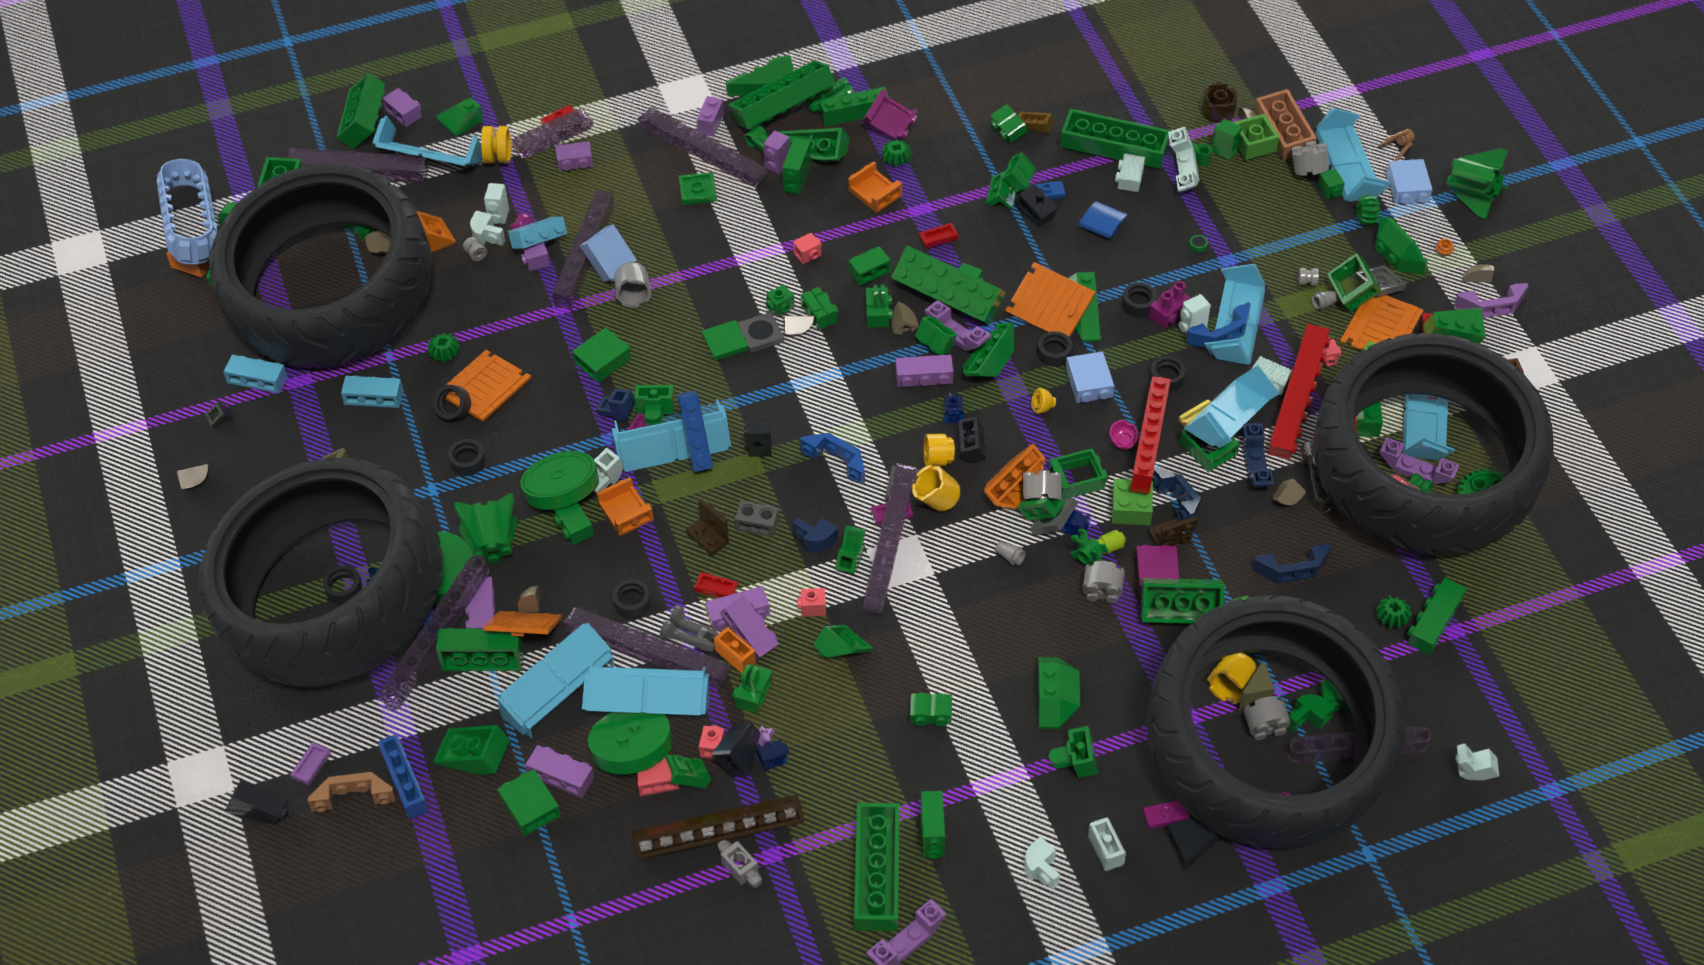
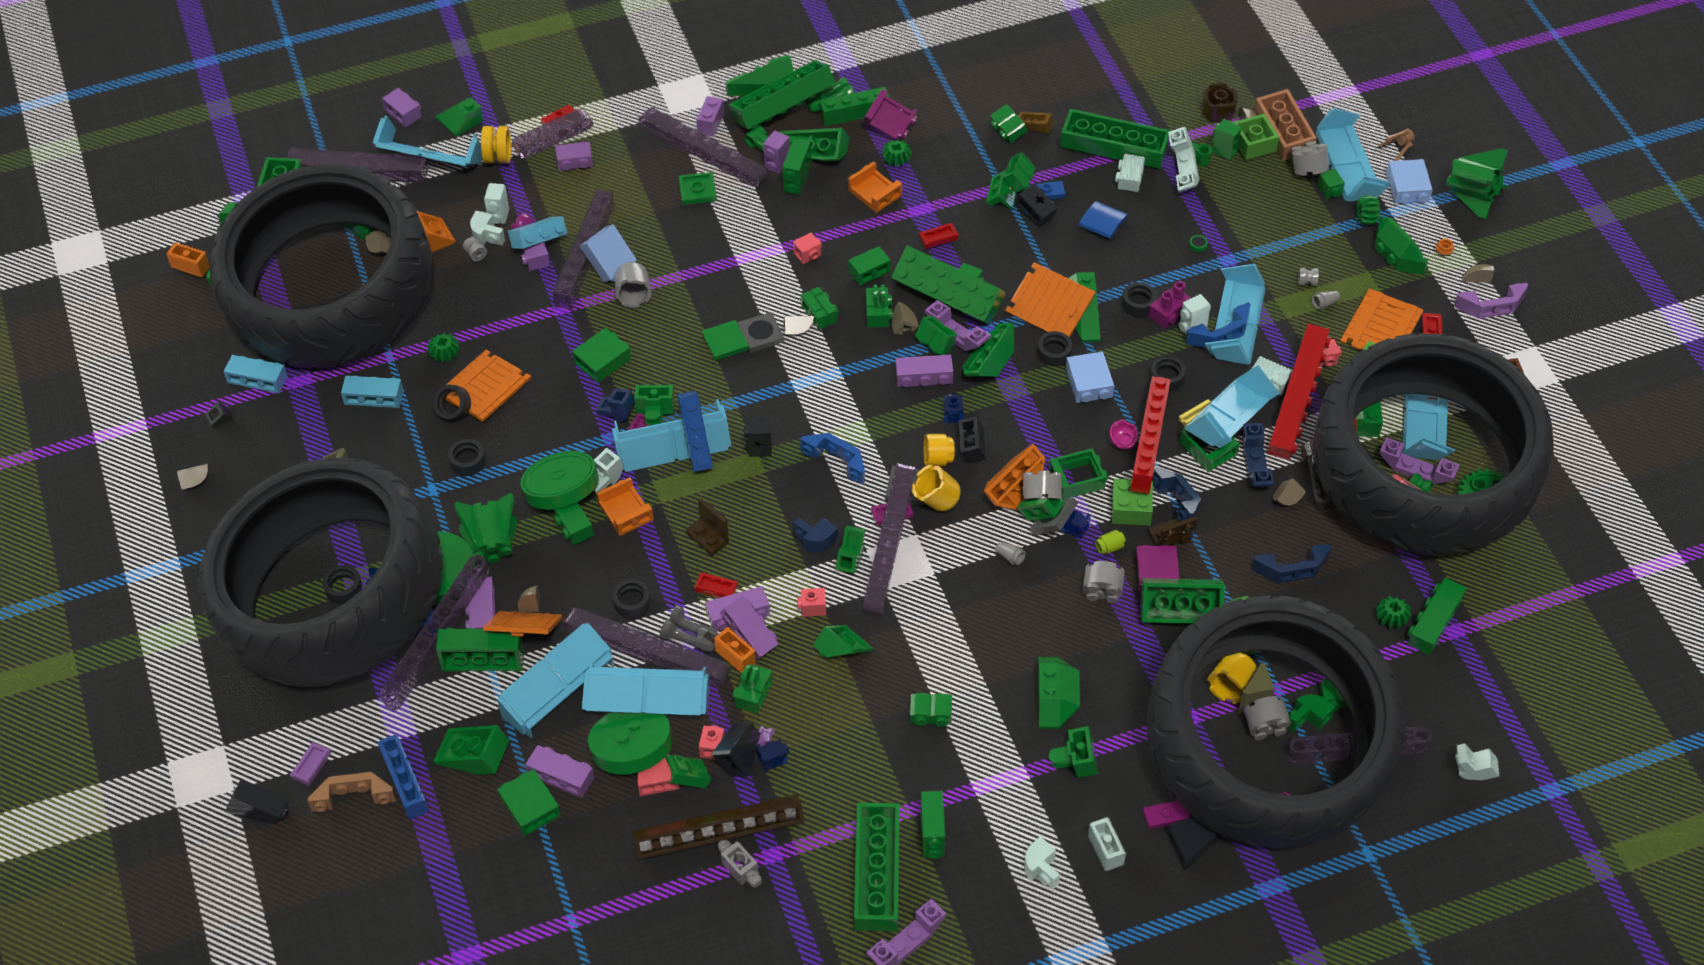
light blue piece [157,159,217,264] -> none
green brick [336,73,385,148] -> none
dark grey brick [735,501,779,537] -> none
green brick [765,284,795,317] -> none
yellow brick [1031,388,1056,414] -> none
green pin [1069,529,1109,566] -> none
green window [1327,253,1382,312] -> none
dark grey tile [1354,265,1406,297] -> none
green wedge [1423,308,1486,344] -> none

